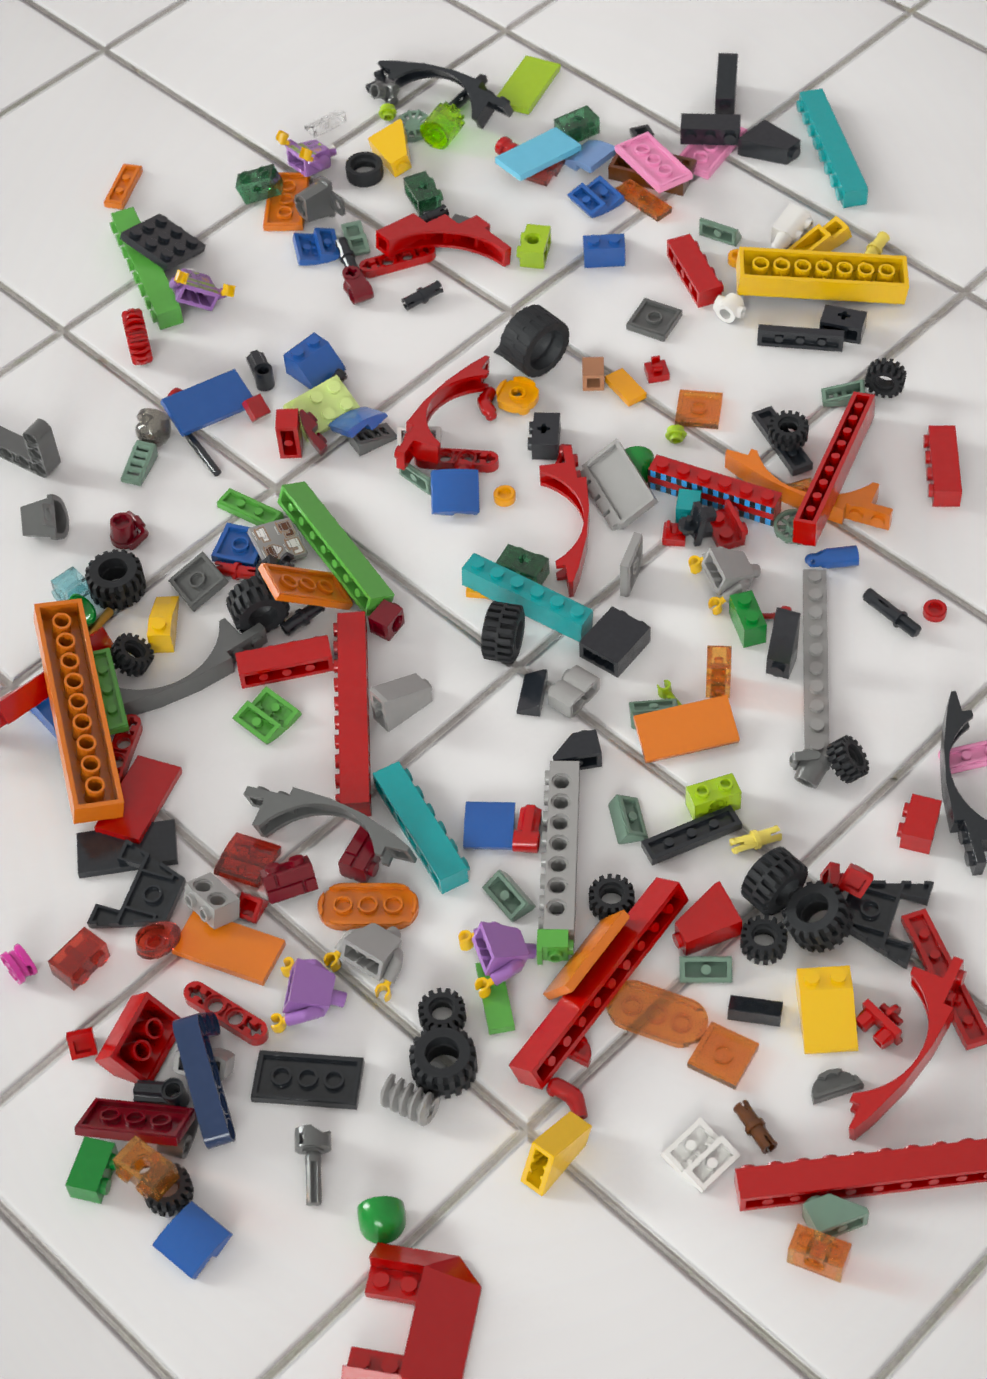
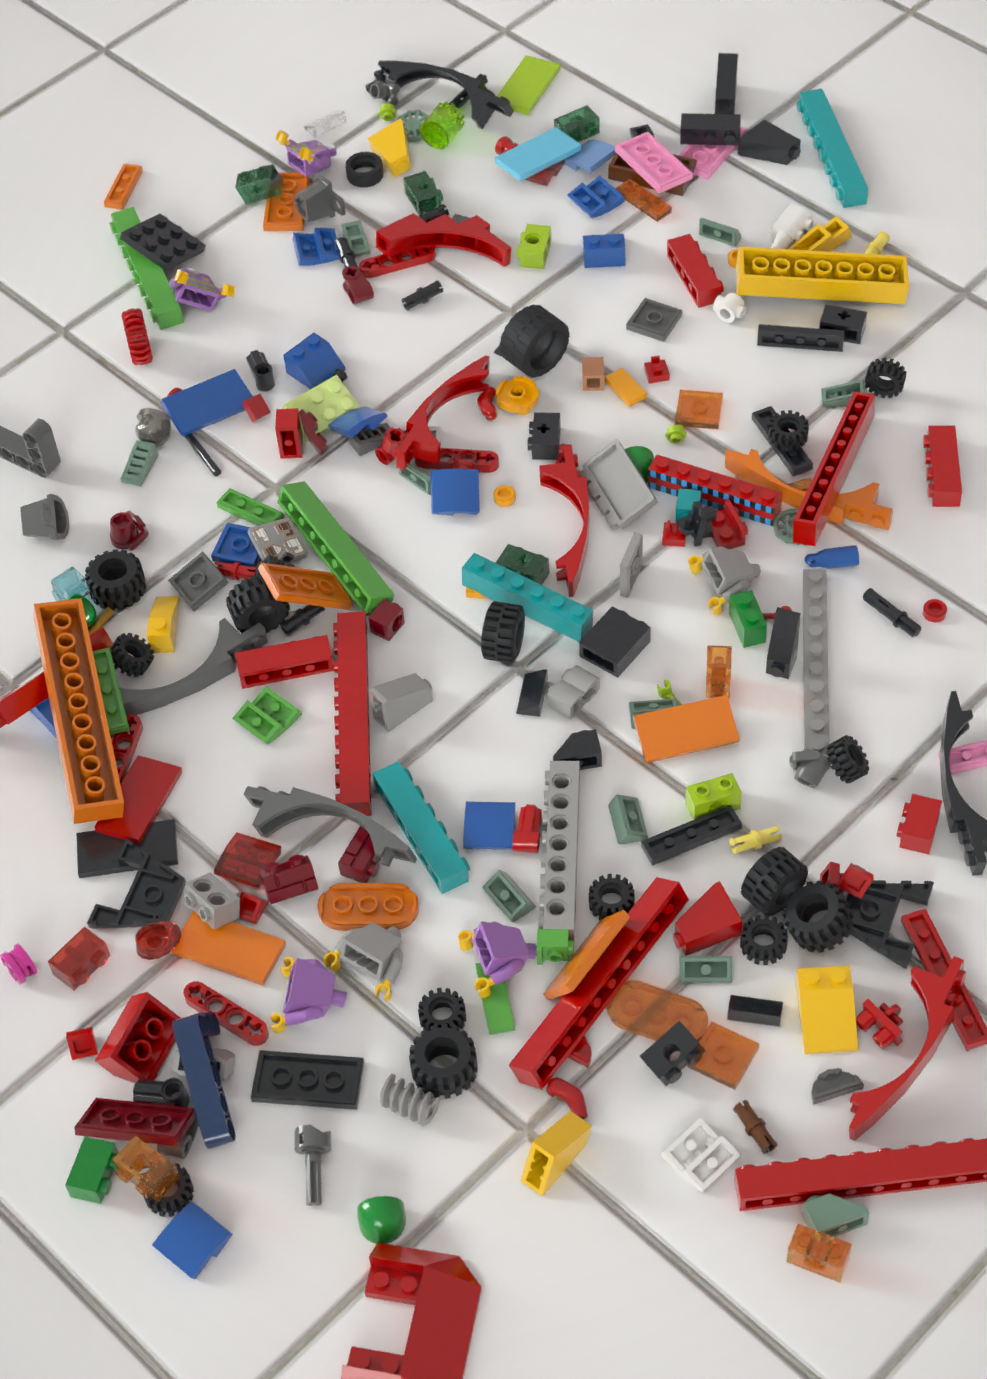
none -> red piece [375,427,405,465]
none -> black brick [639,1021,706,1086]

